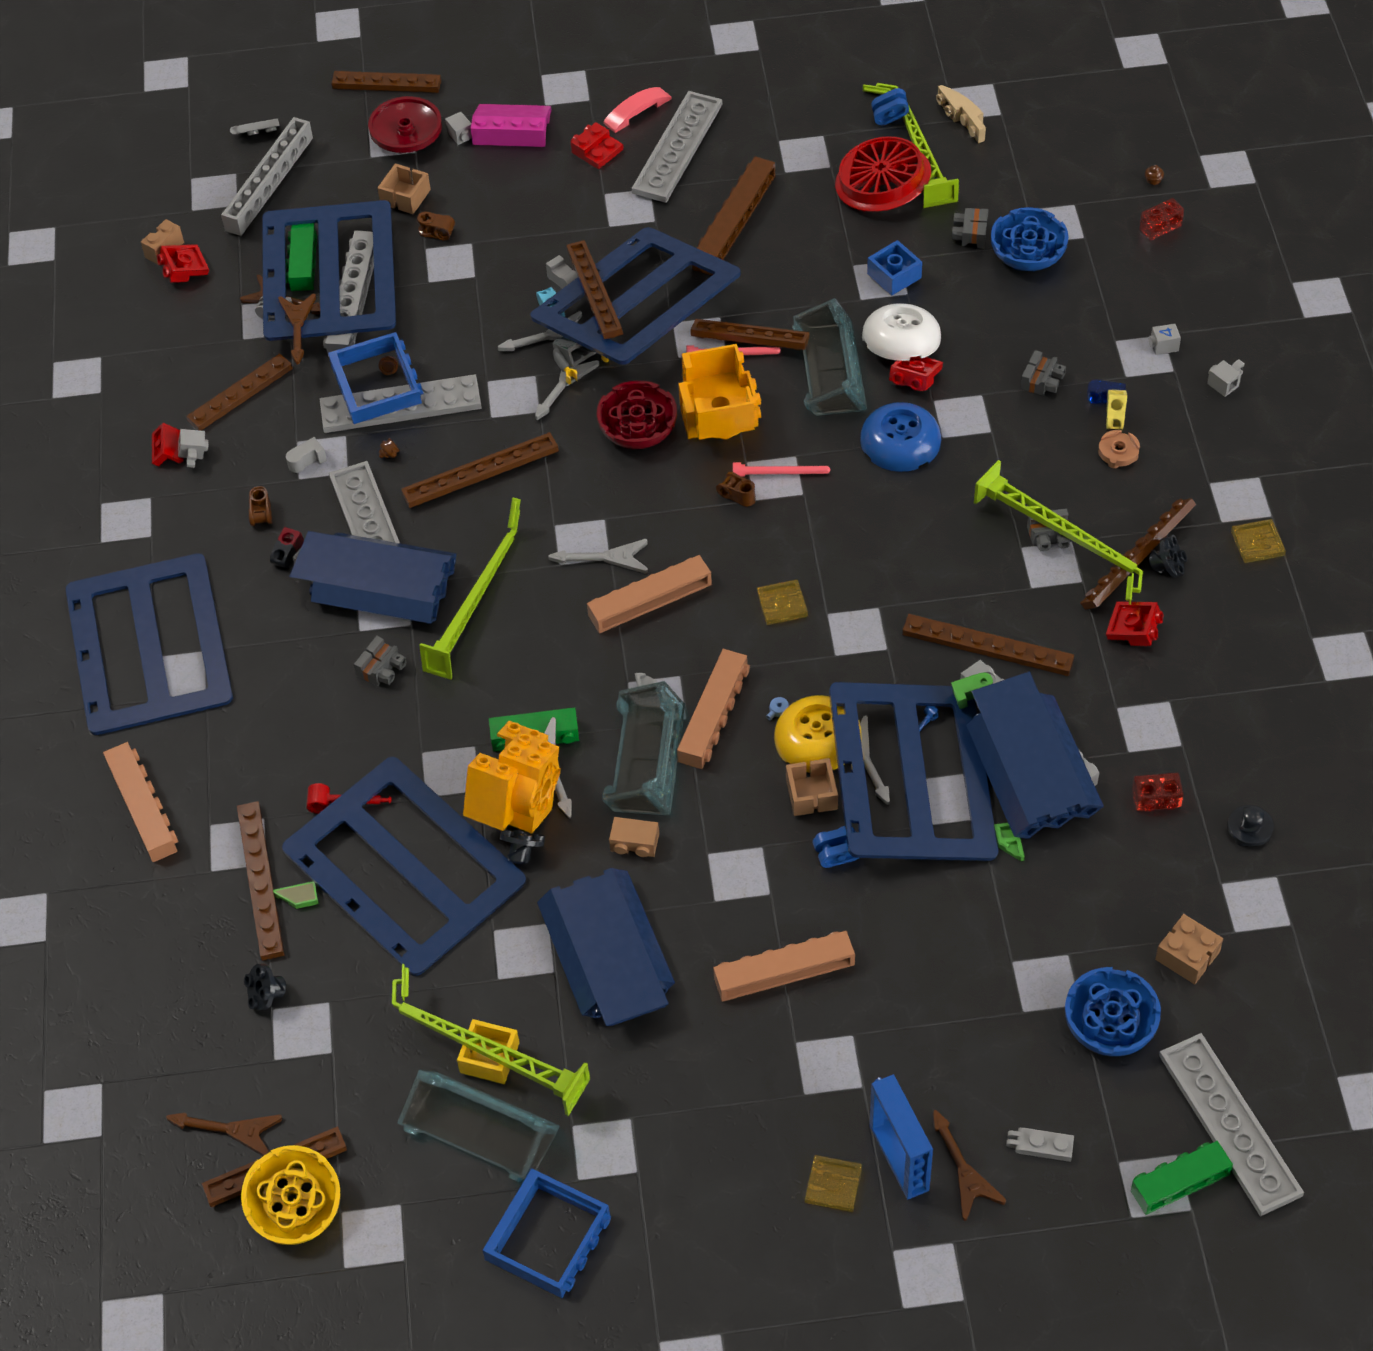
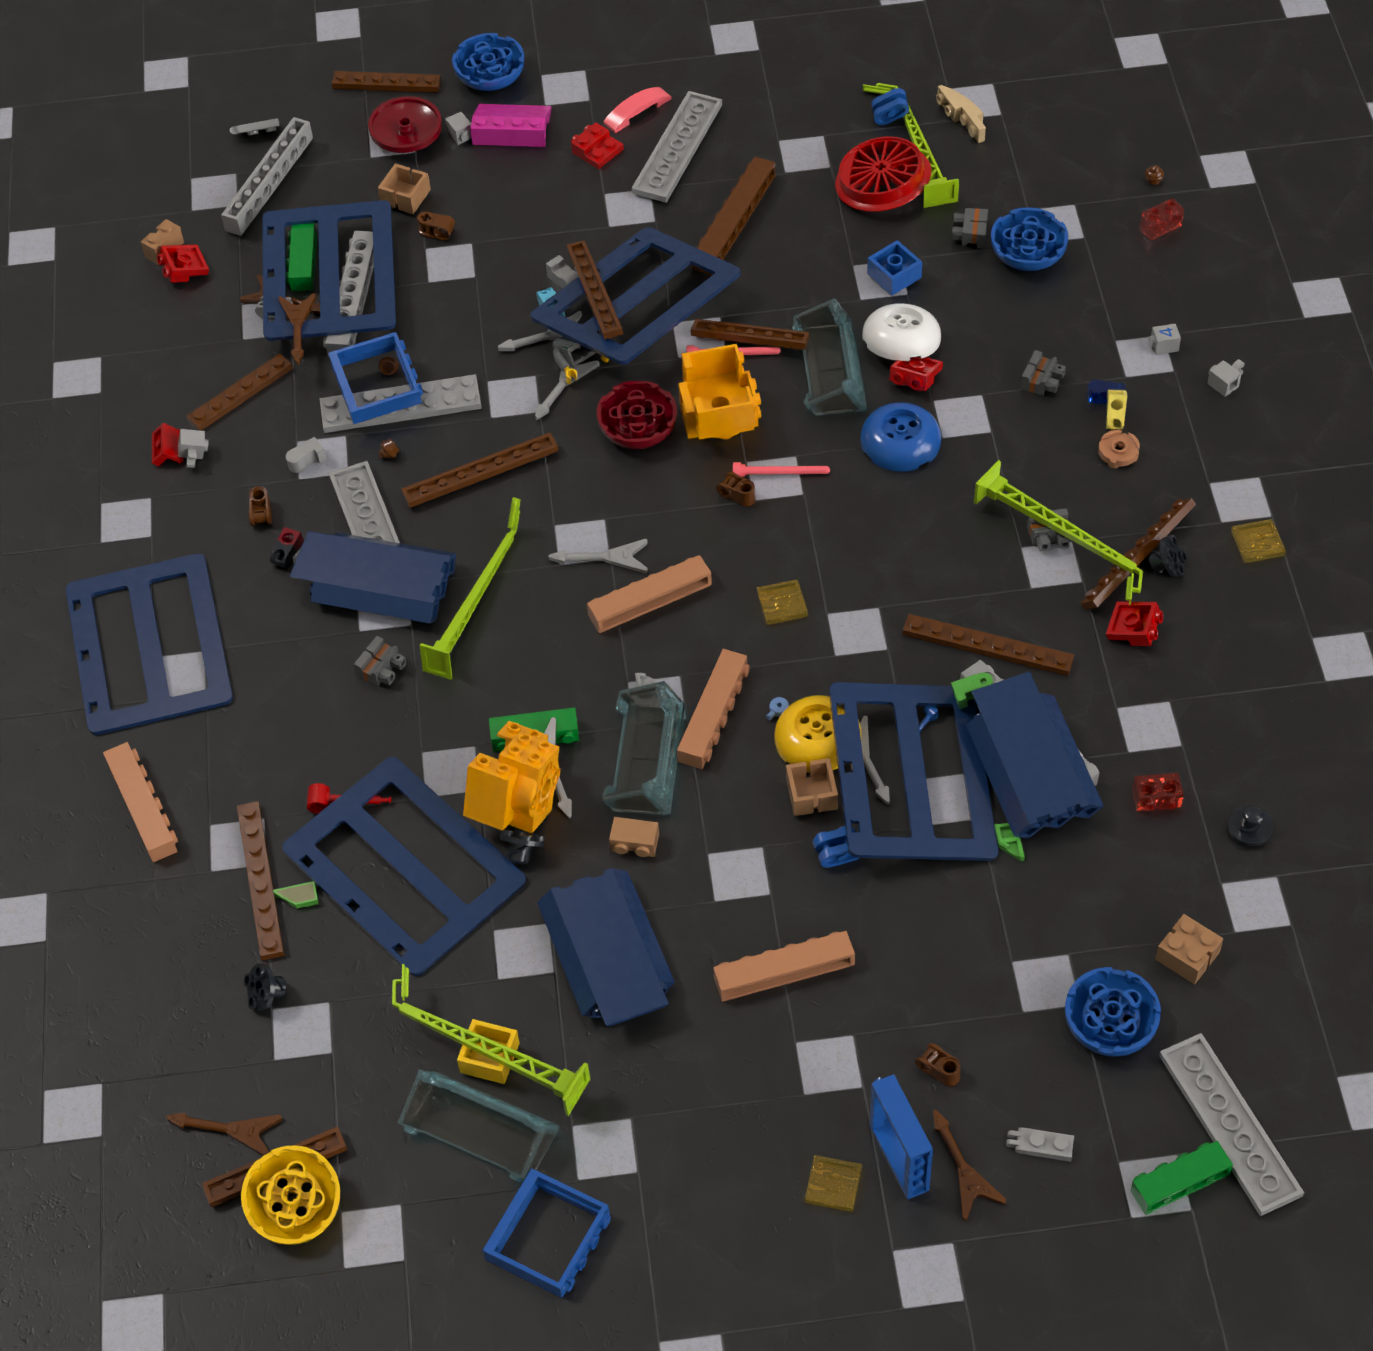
none -> blue brick [452,33,524,91]
none -> reddish brown piece [915,1043,960,1087]

